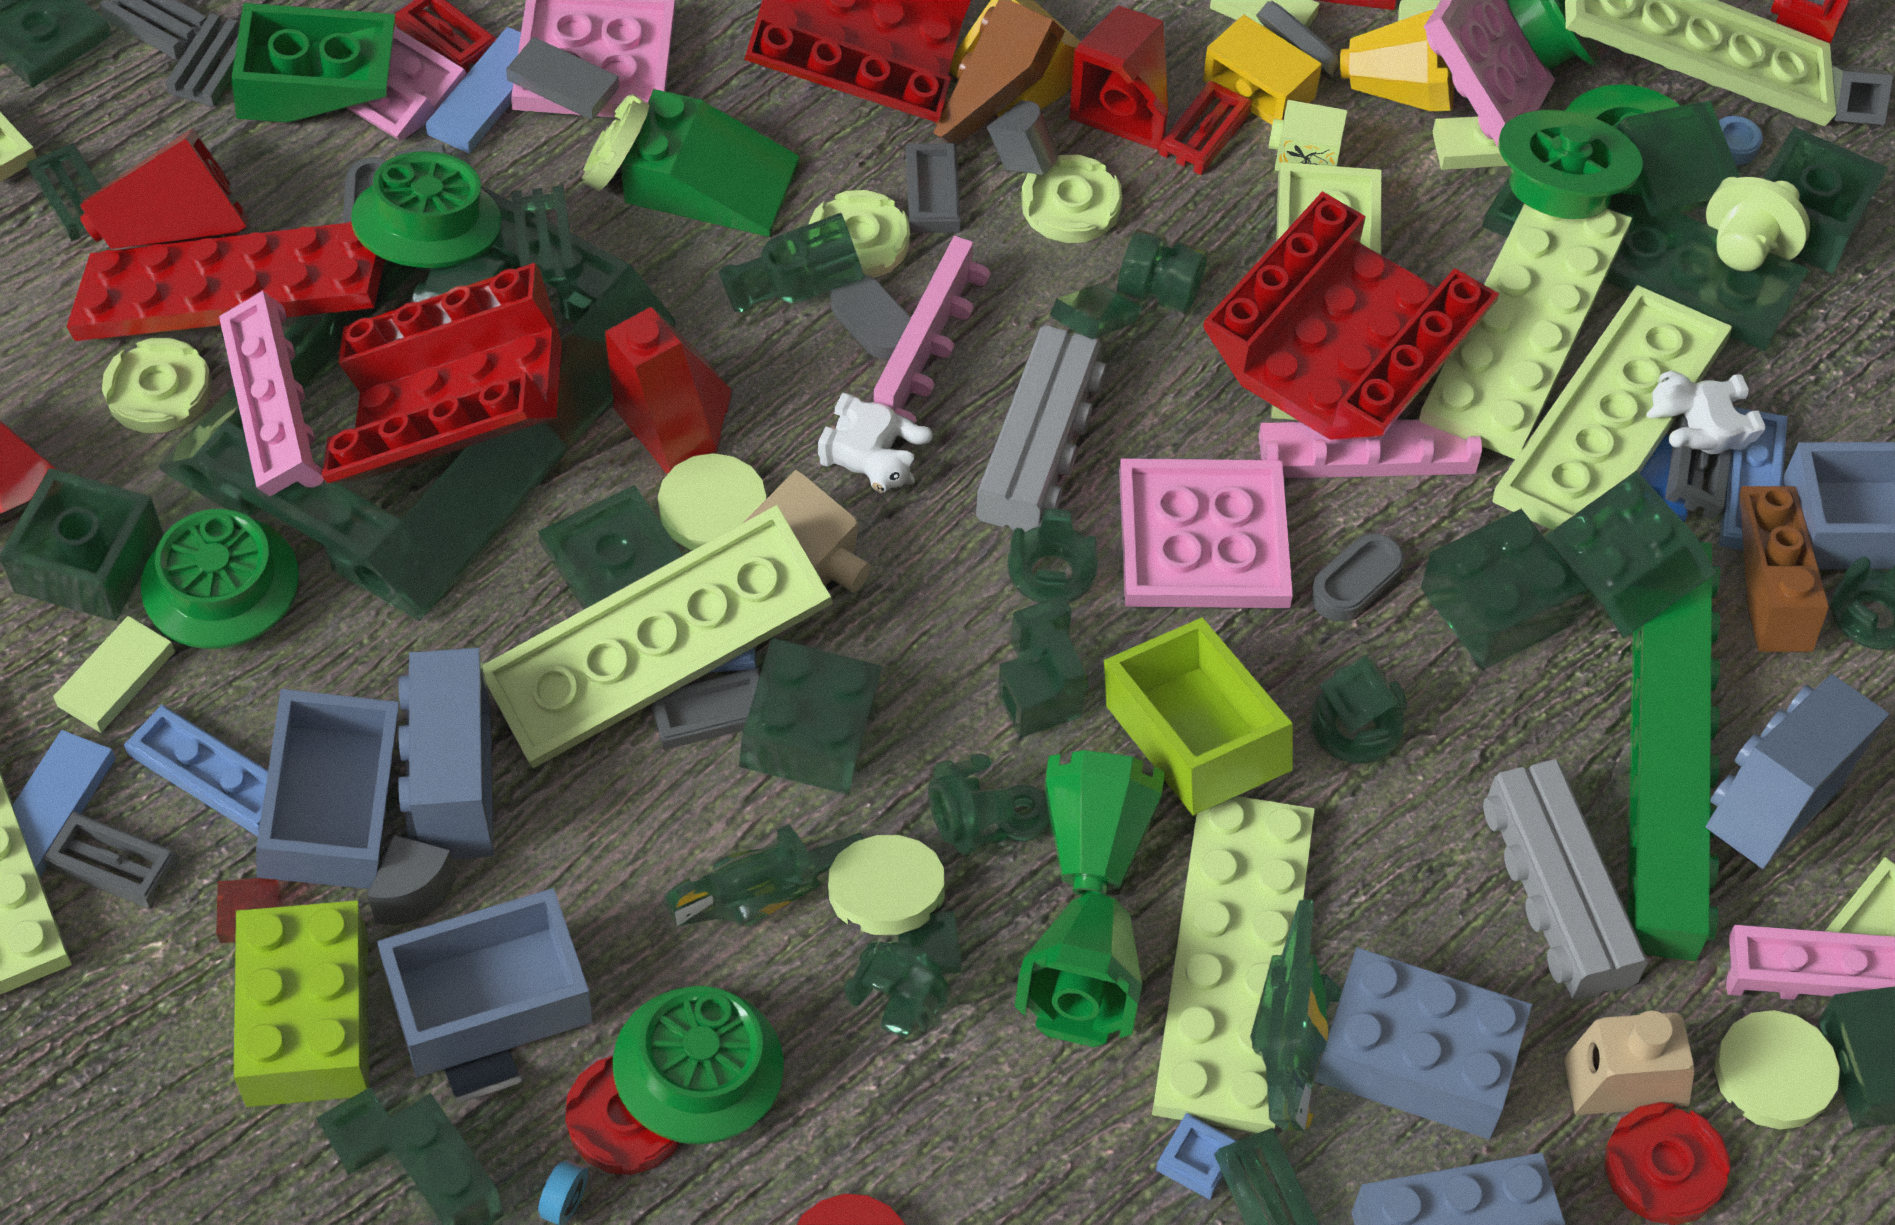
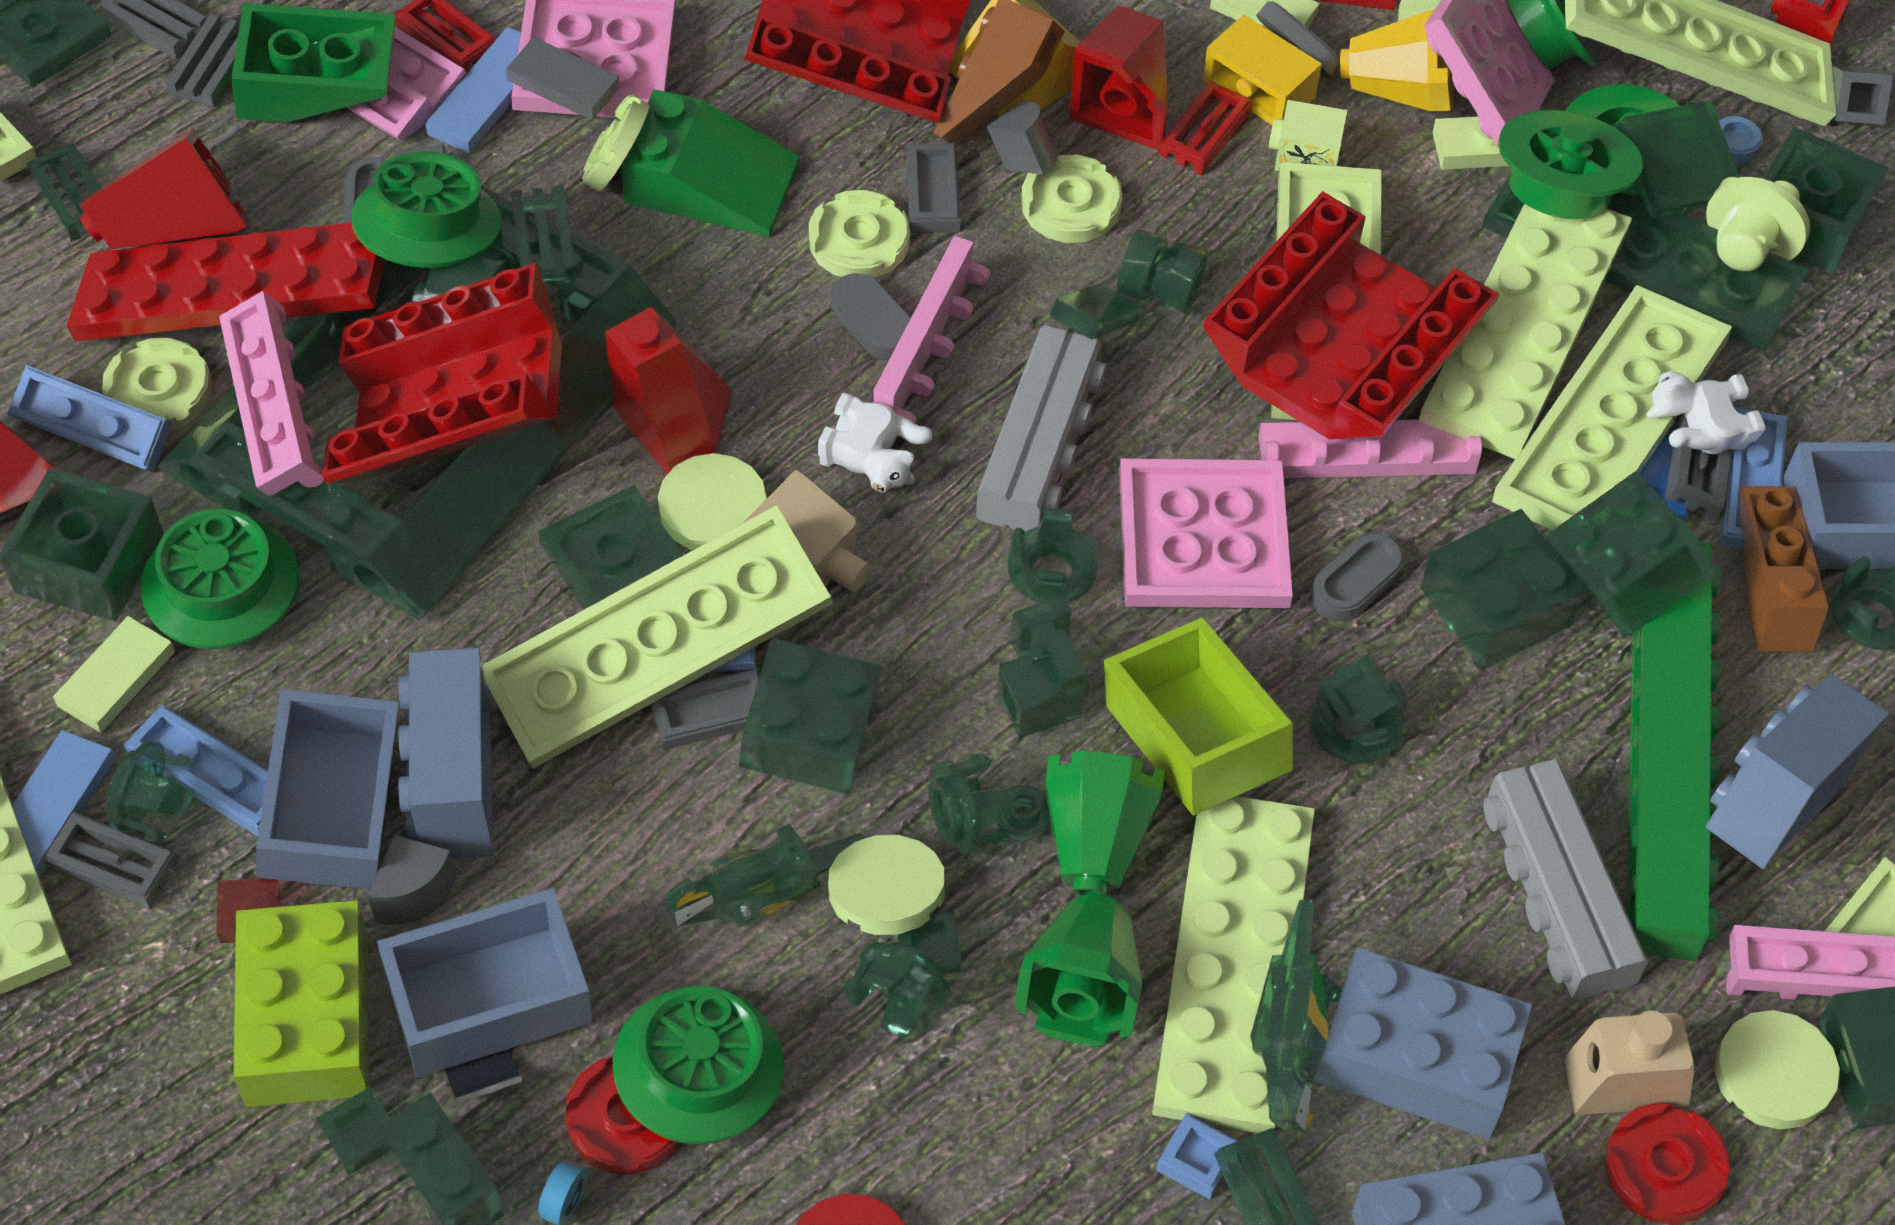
clear green piece [718,212,865,312] -> none
none -> medium blue tile [7,365,173,472]
none -> clear green piece [106,740,196,843]

